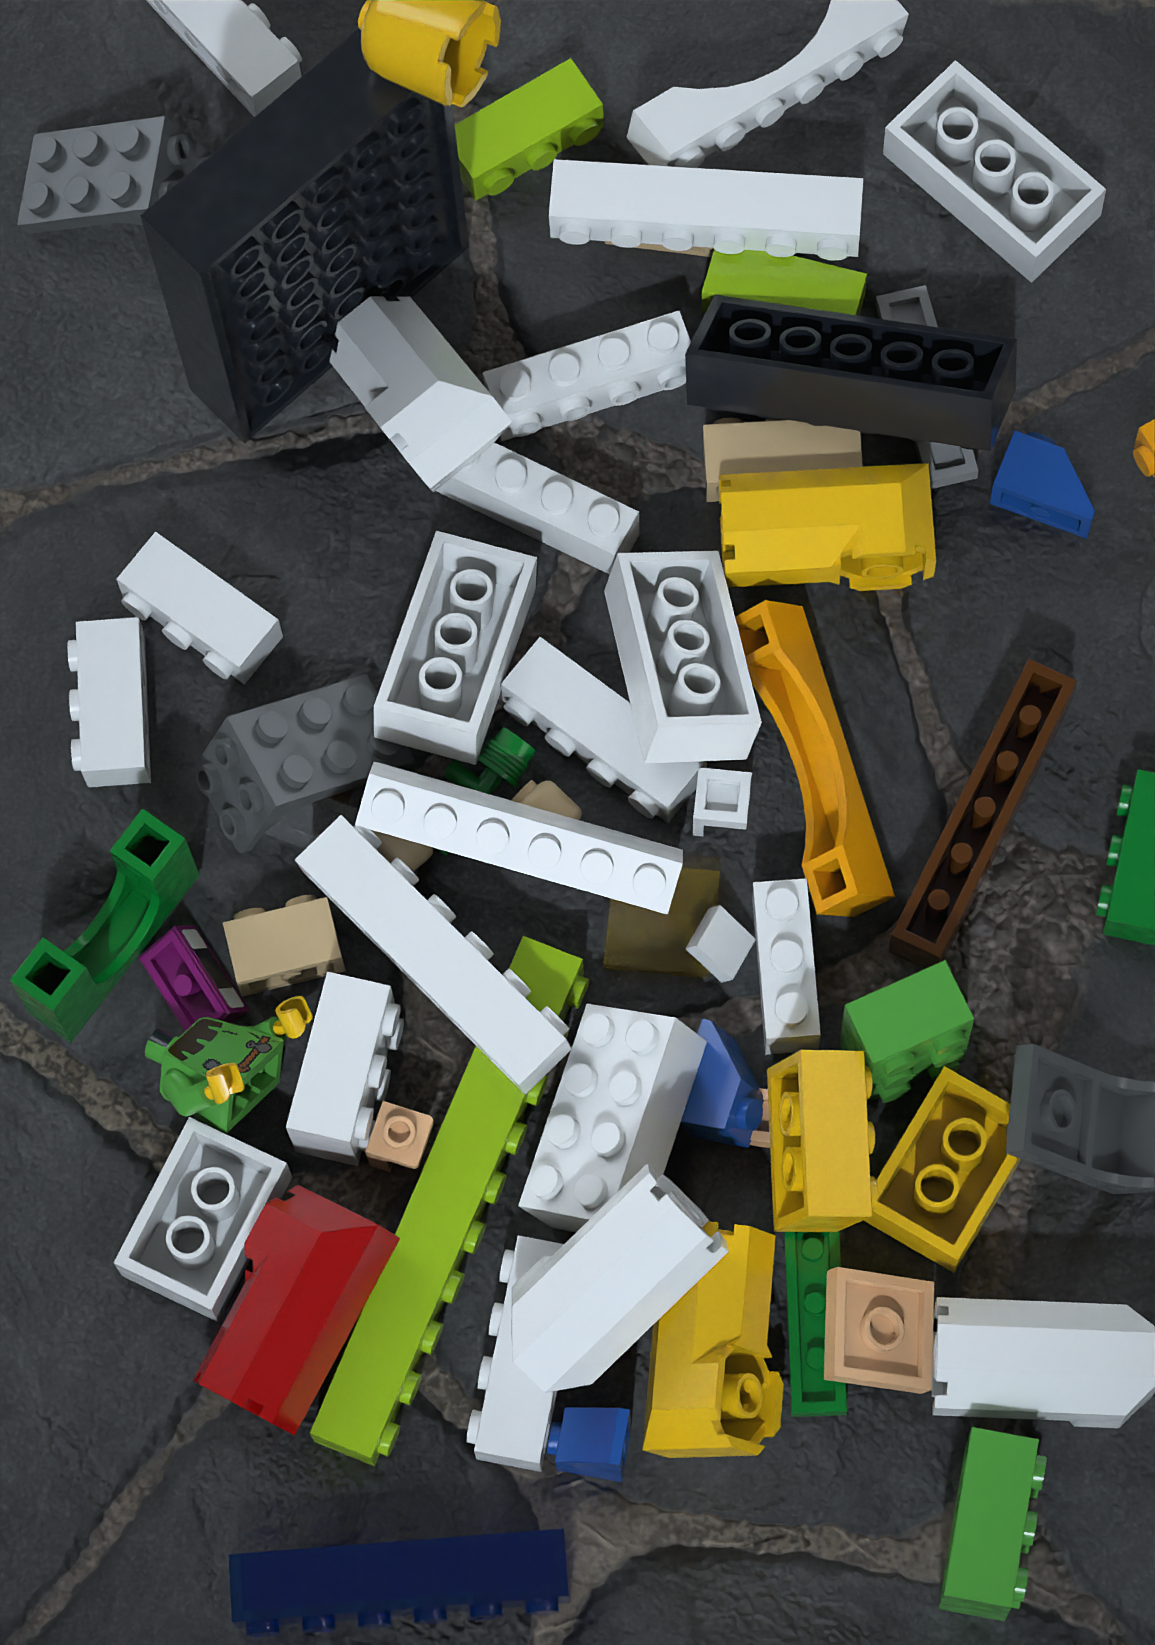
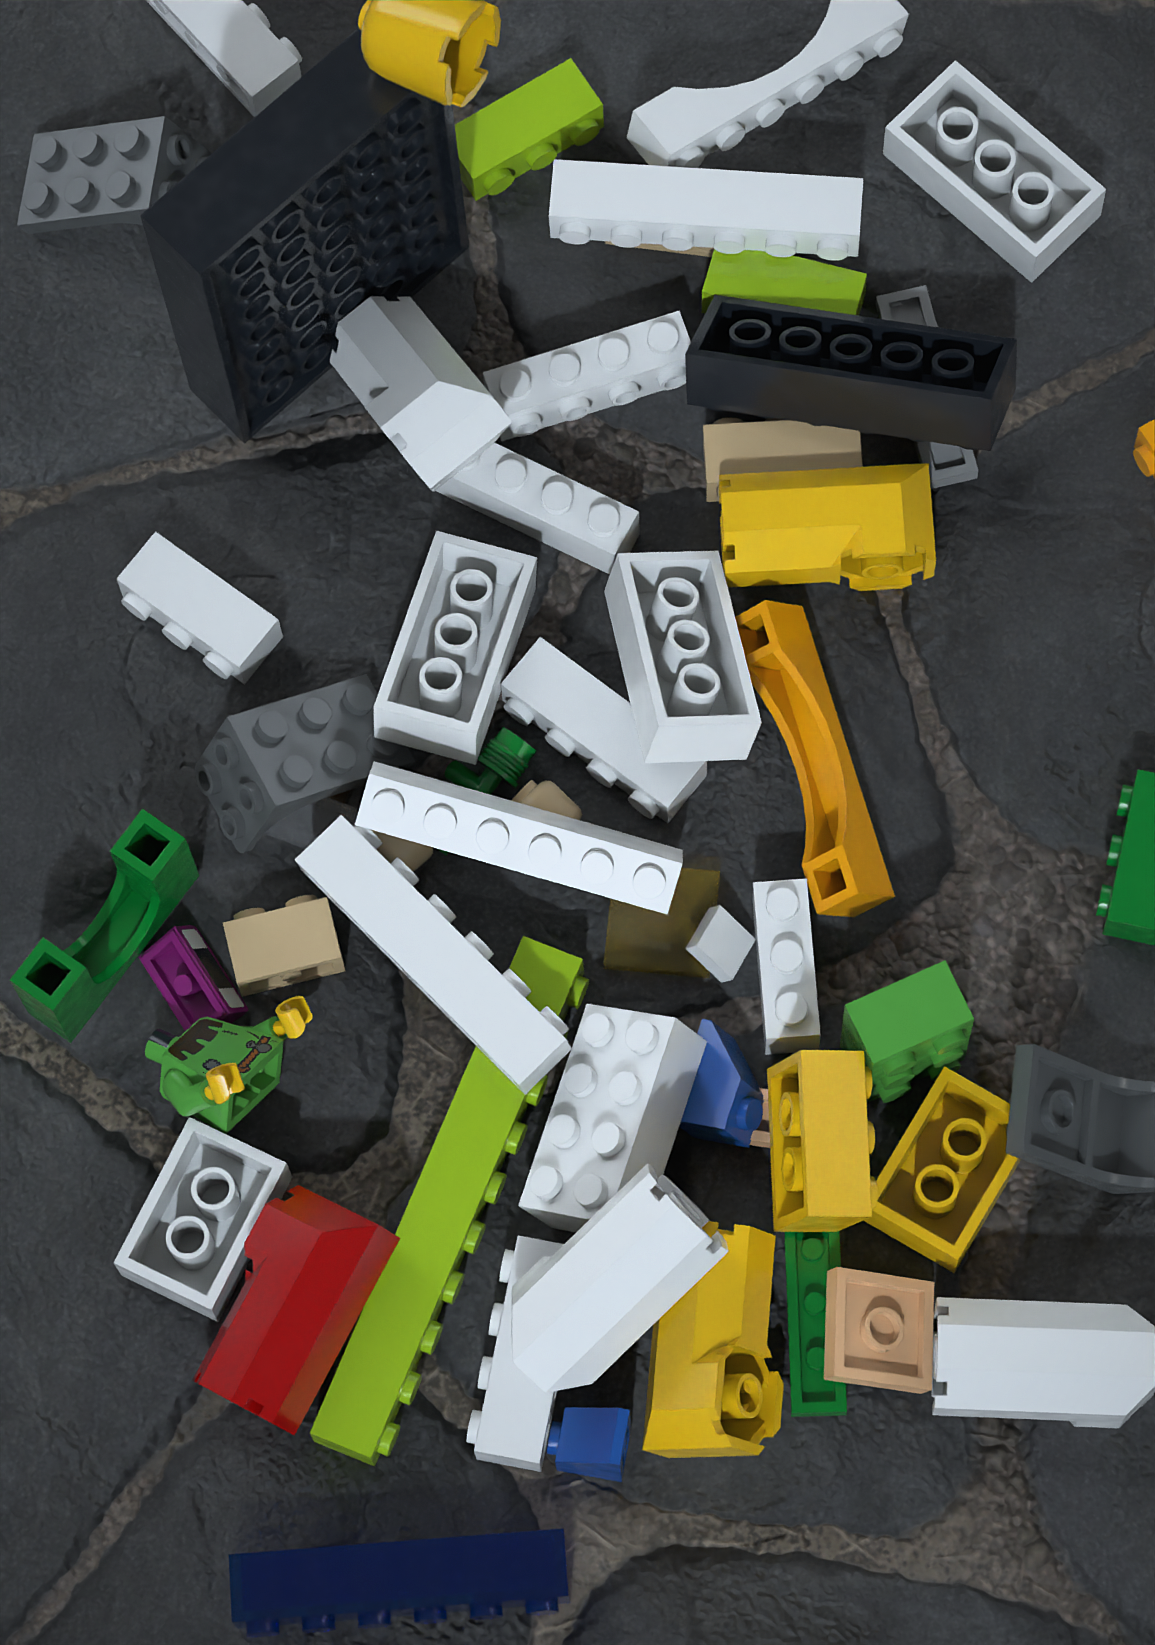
white brick [67,617,151,787] -> none
white brick [286,972,404,1166] -> none
light nougat bracket [365,1101,434,1172] -> none
white panel [693,767,752,836] -> none
reddish brown brick [889,659,1077,969] -> none
bright green brick [938,1427,1047,1621] -> none
blue slope [990,431,1095,539] -> none

